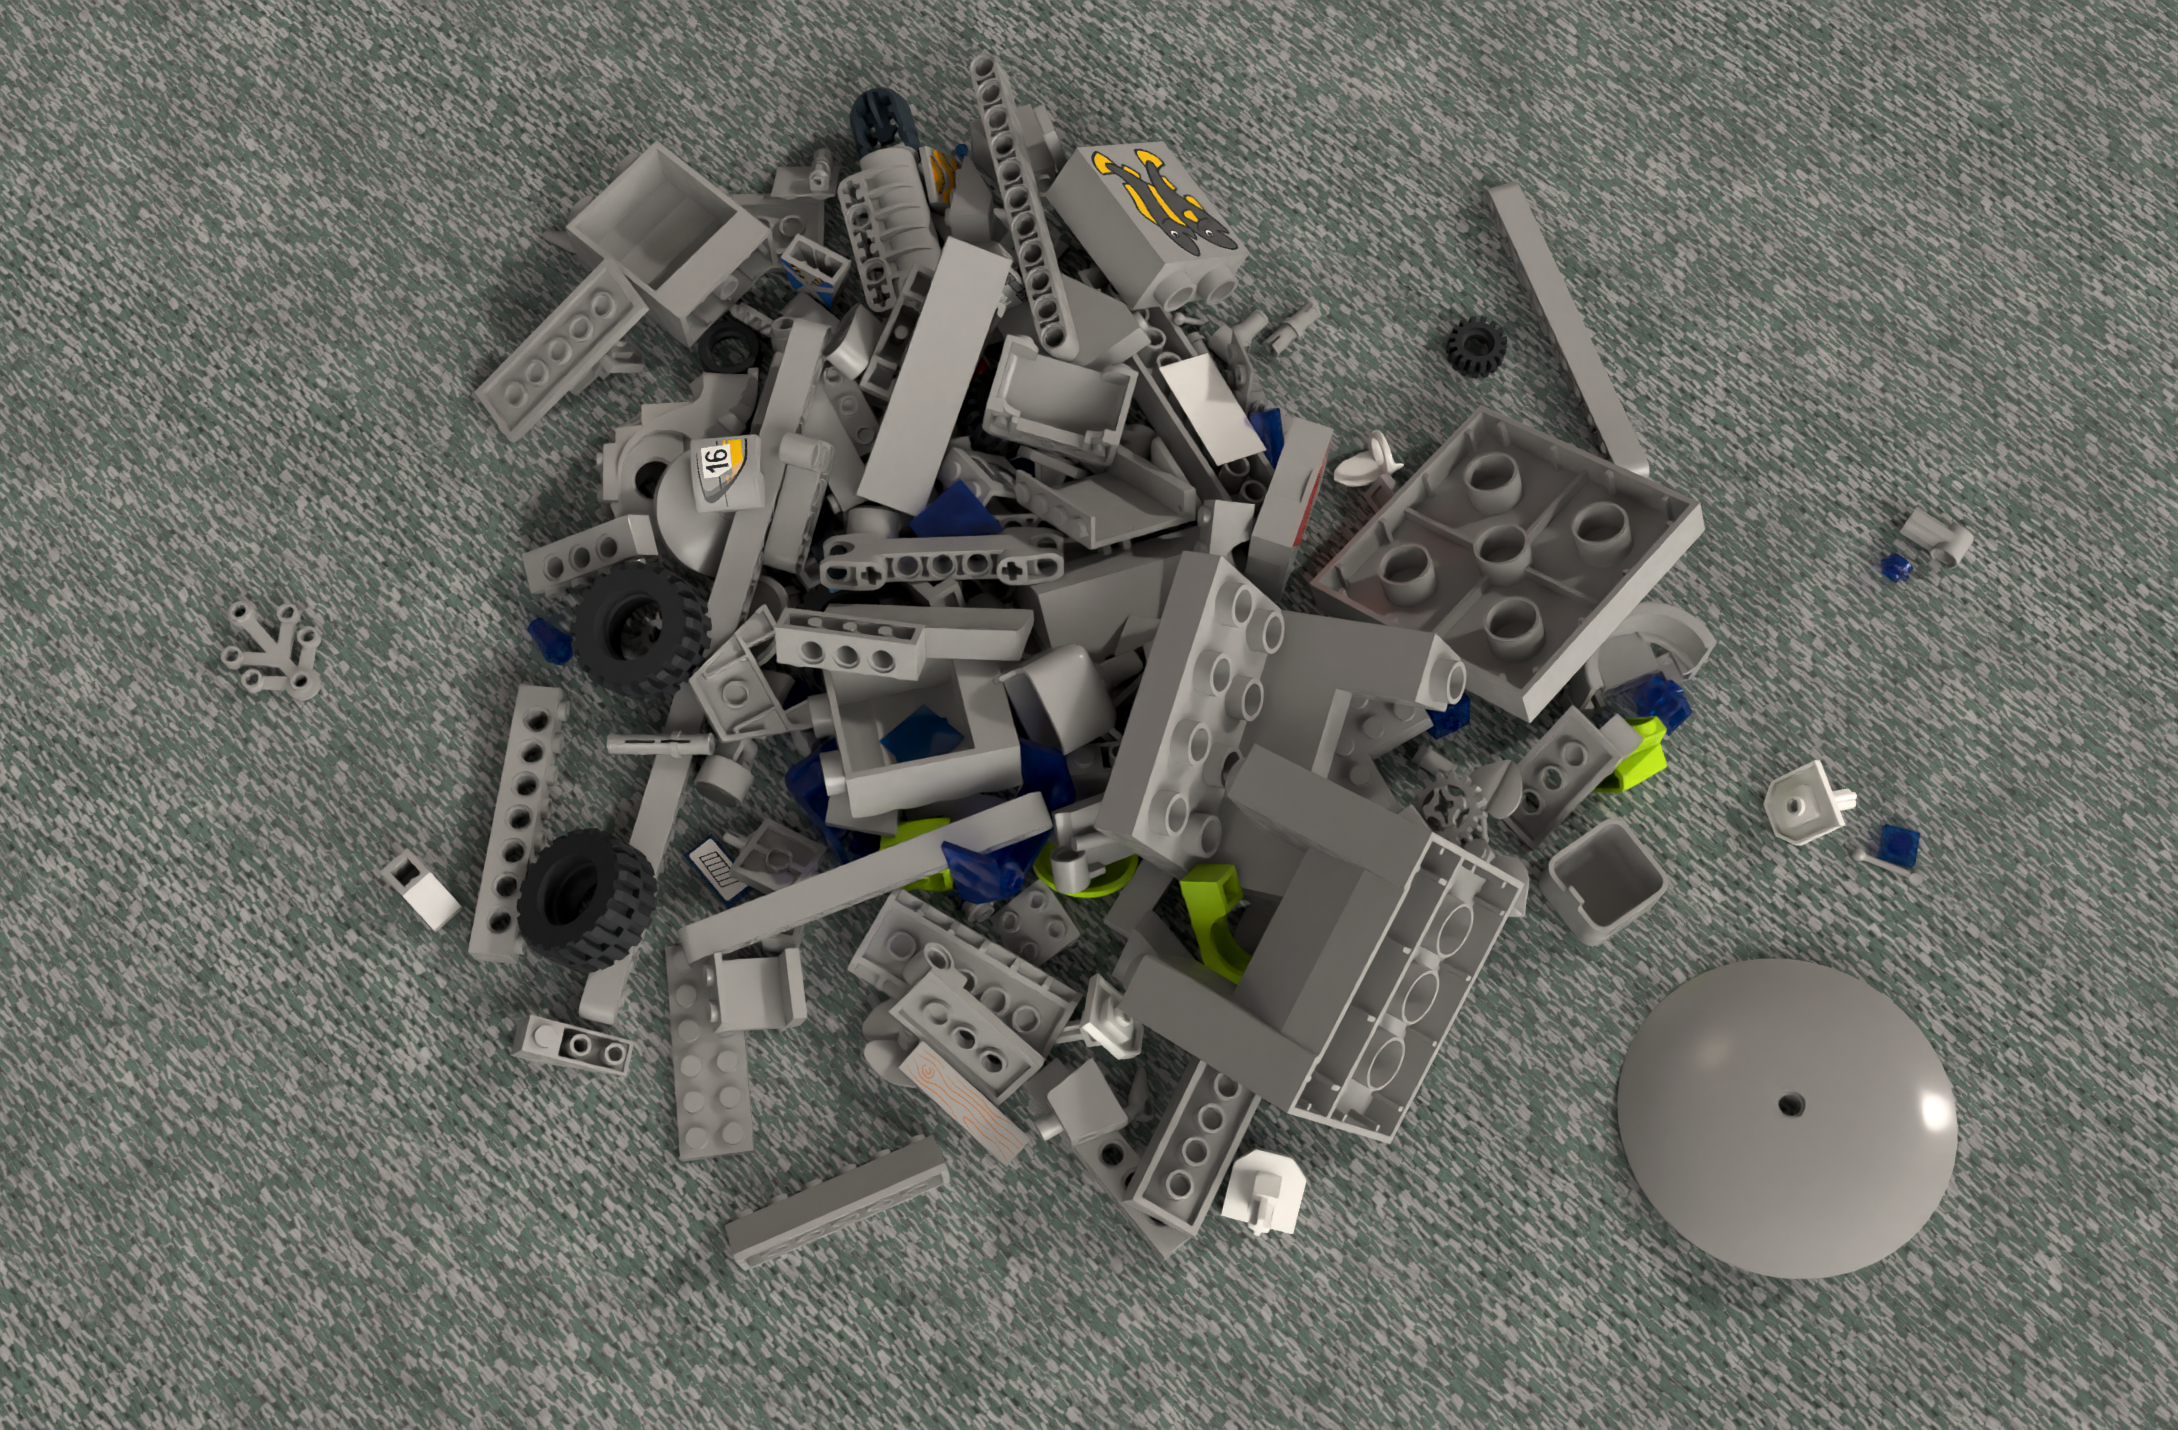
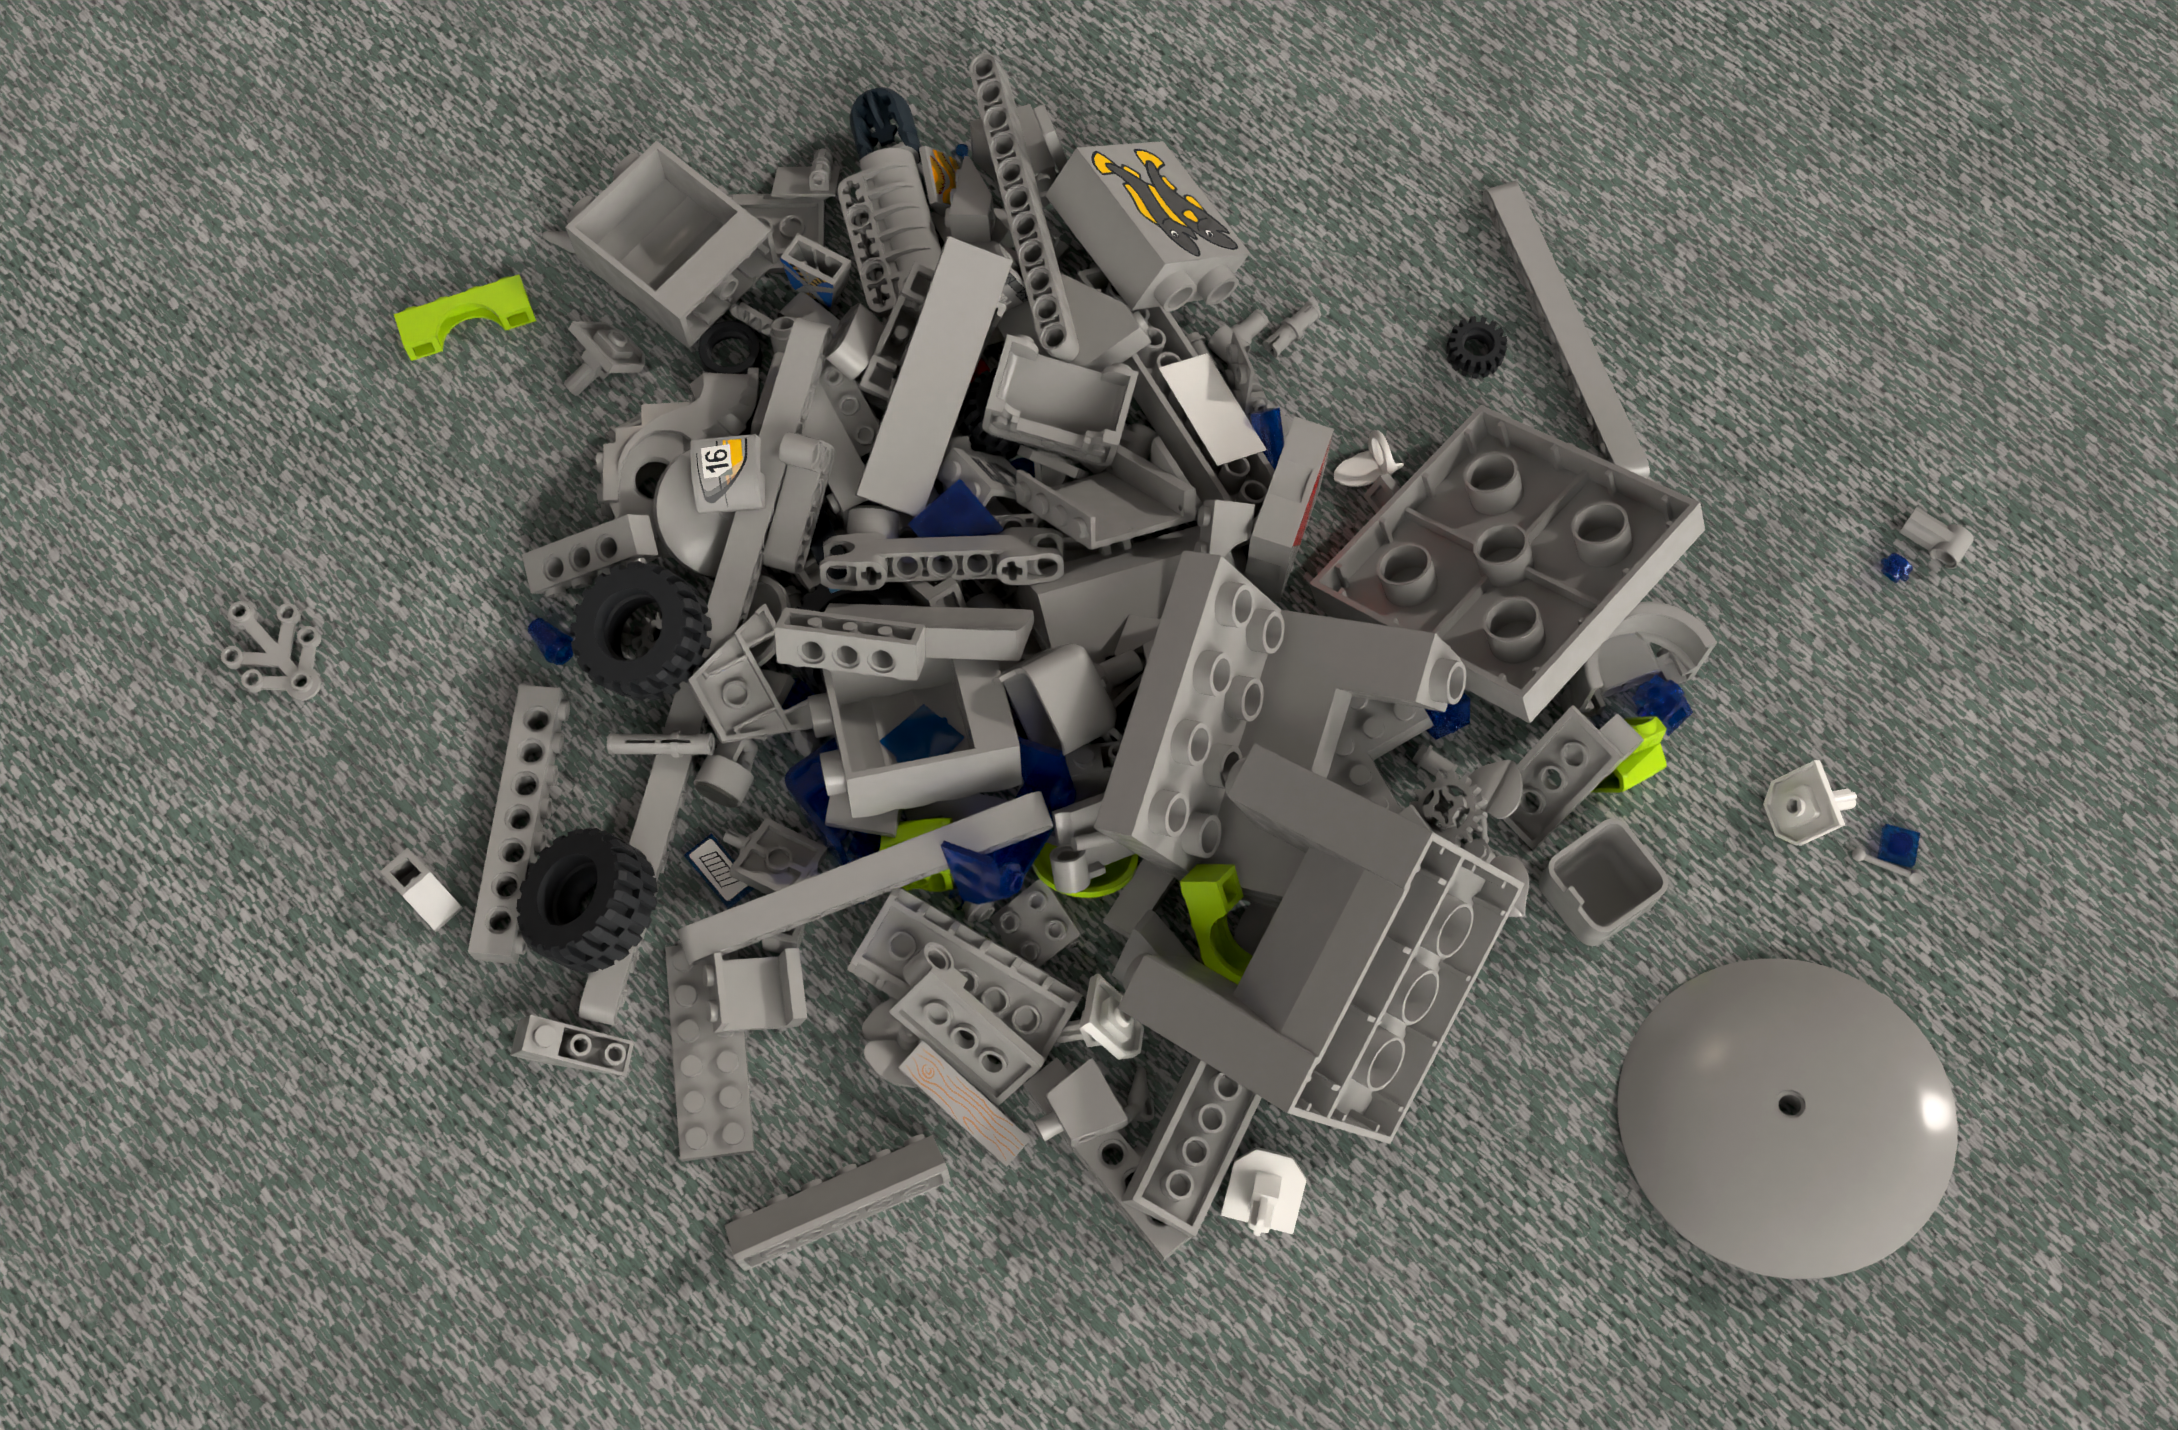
light grey plate [475,258,649,442] -> none
light grey hinge [1172,312,1210,330] -> none
none -> lime arch [393,274,536,361]

